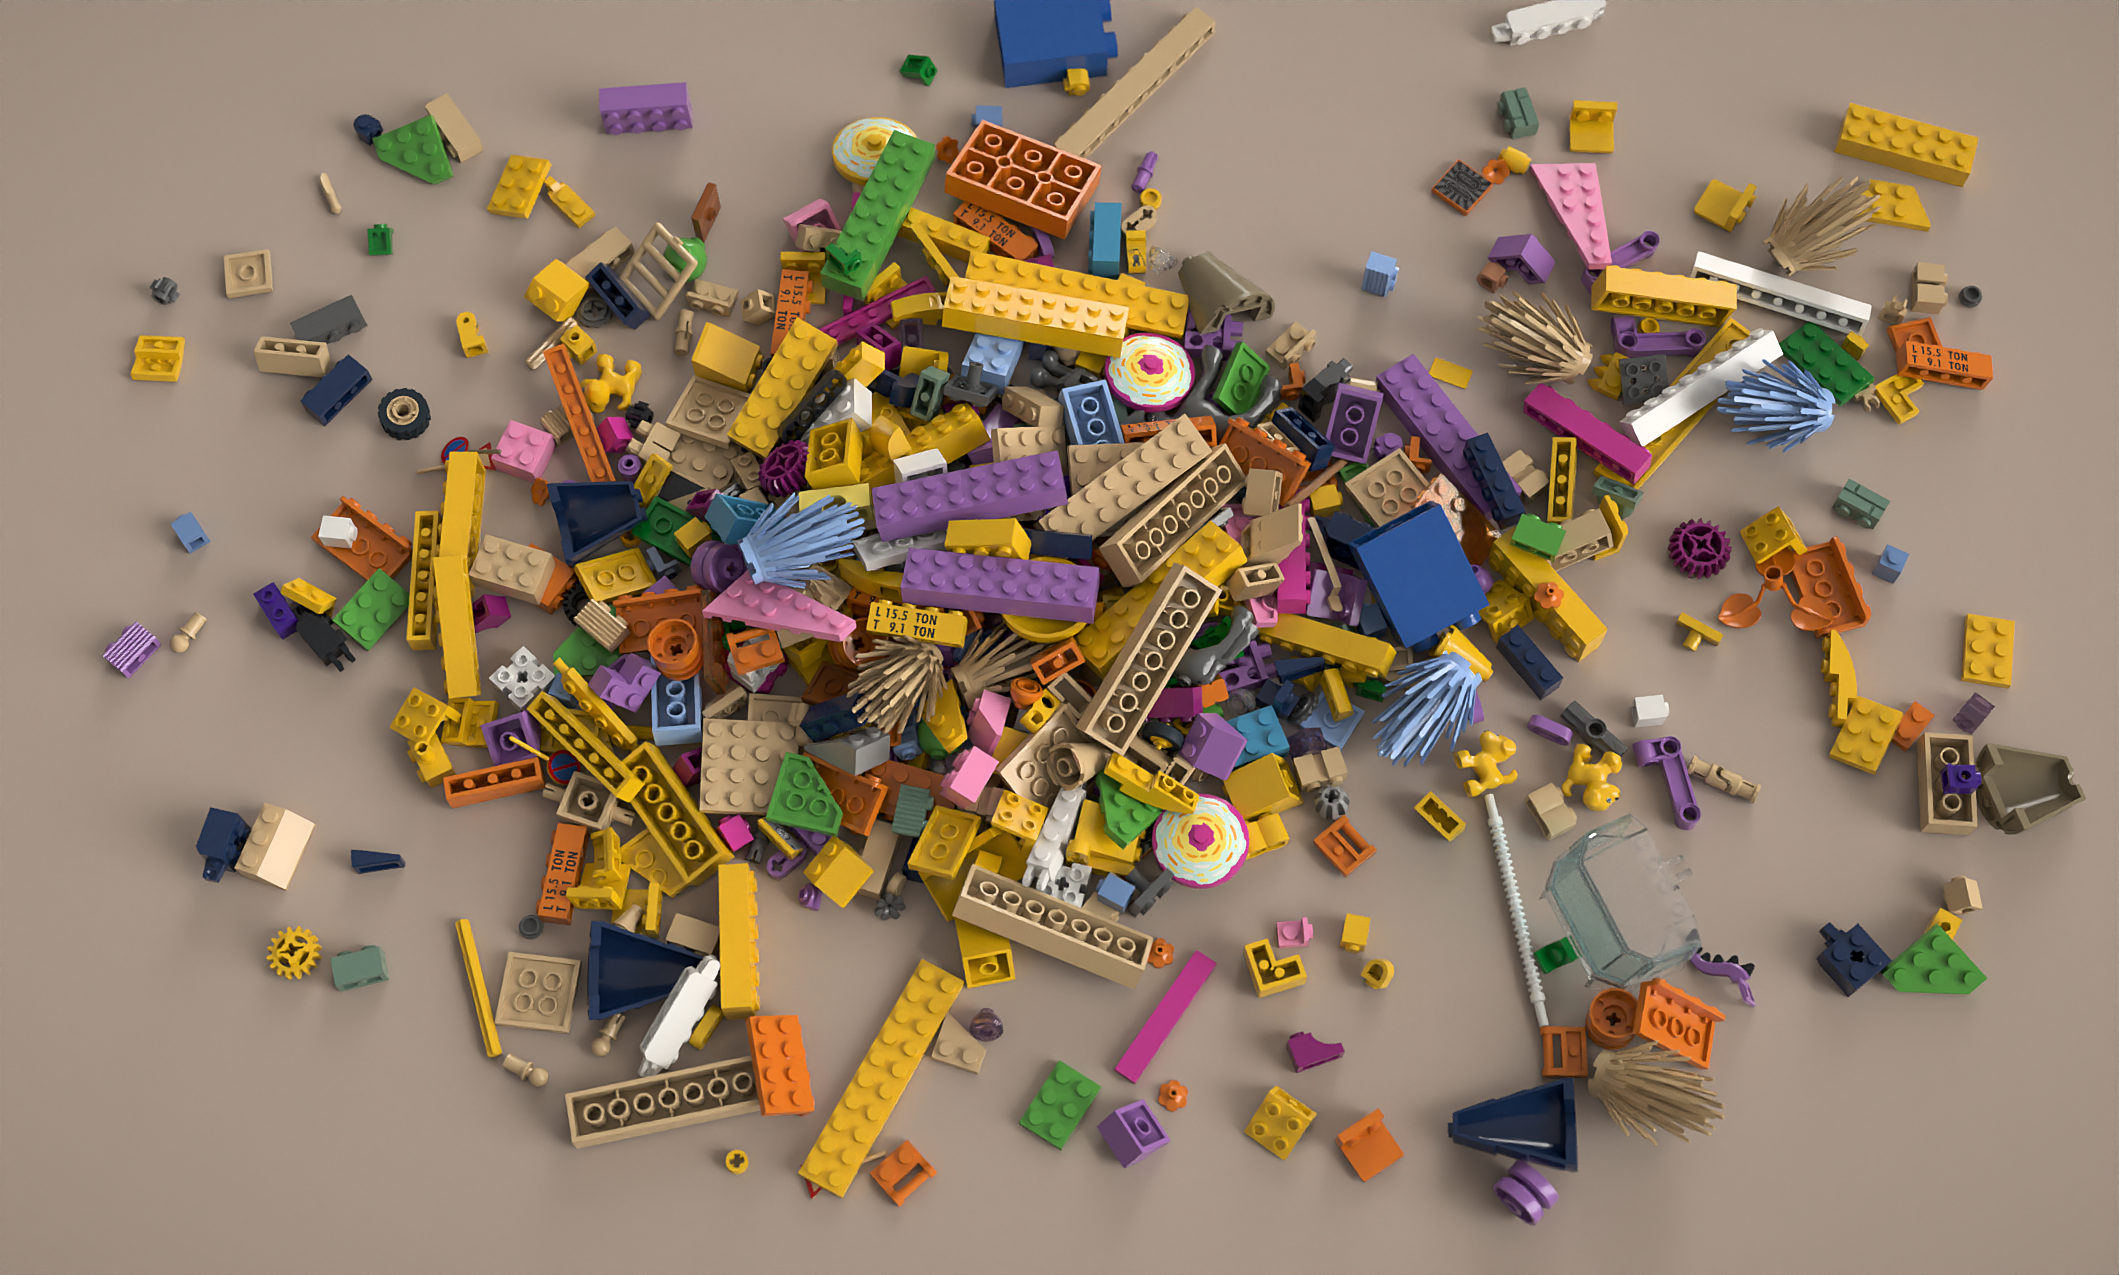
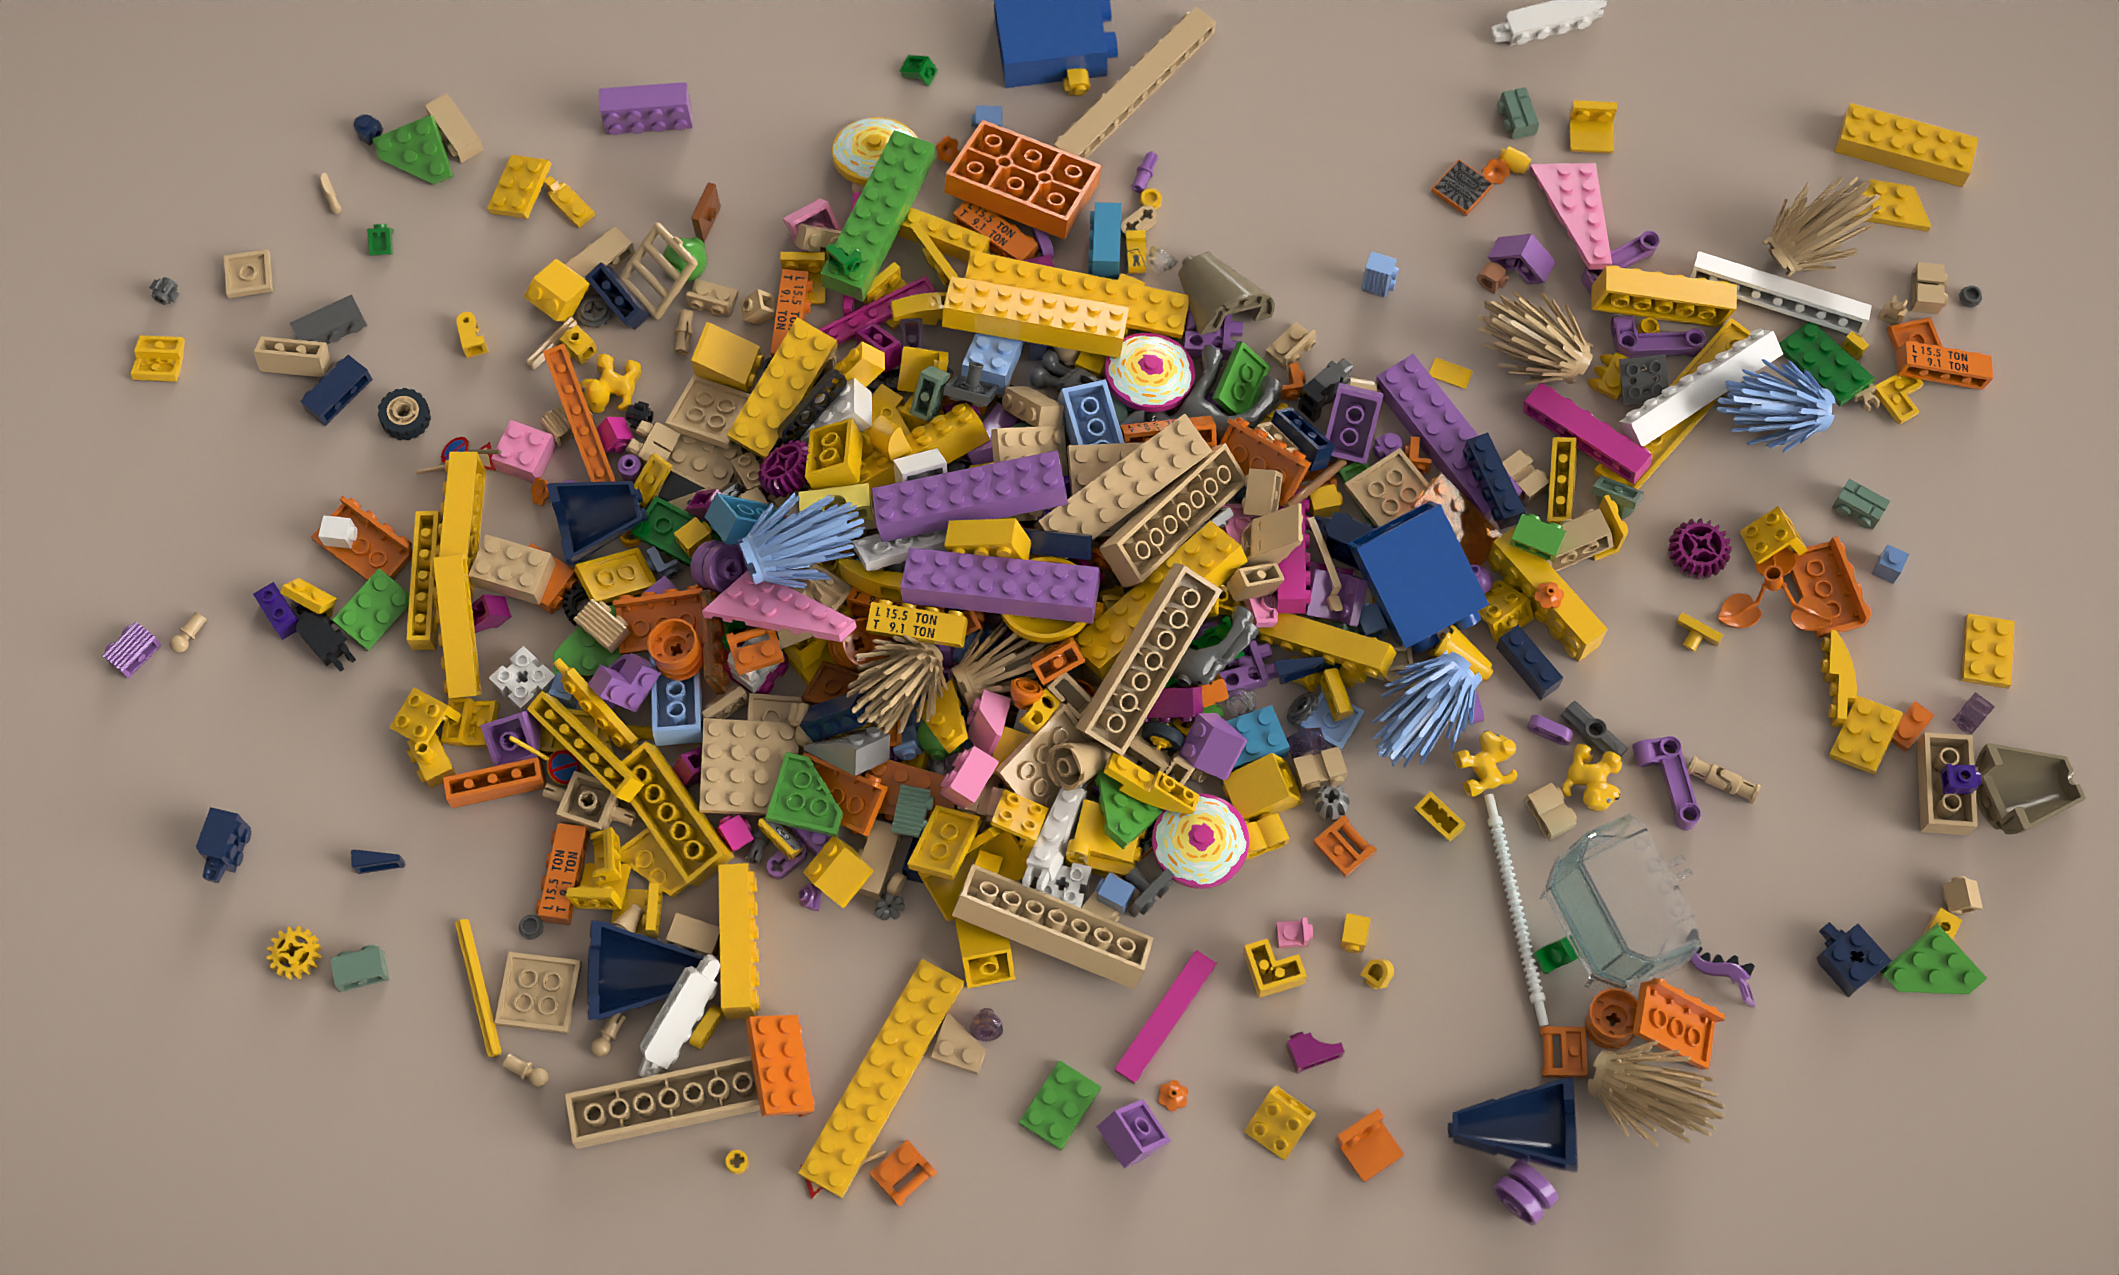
medium blue brick [171,512,211,554] -> none
slope [235,802,316,891] -> none
dark blue brick [875,370,920,408] -> none
orange plant [1147,938,1174,969] -> none
dark blue brick [1254,679,1300,719] -> none
green bracket [1353,679,1387,703] -> none
white brick [1630,695,1669,728] -> none
yellow bracket [1694,179,1757,232] -> none

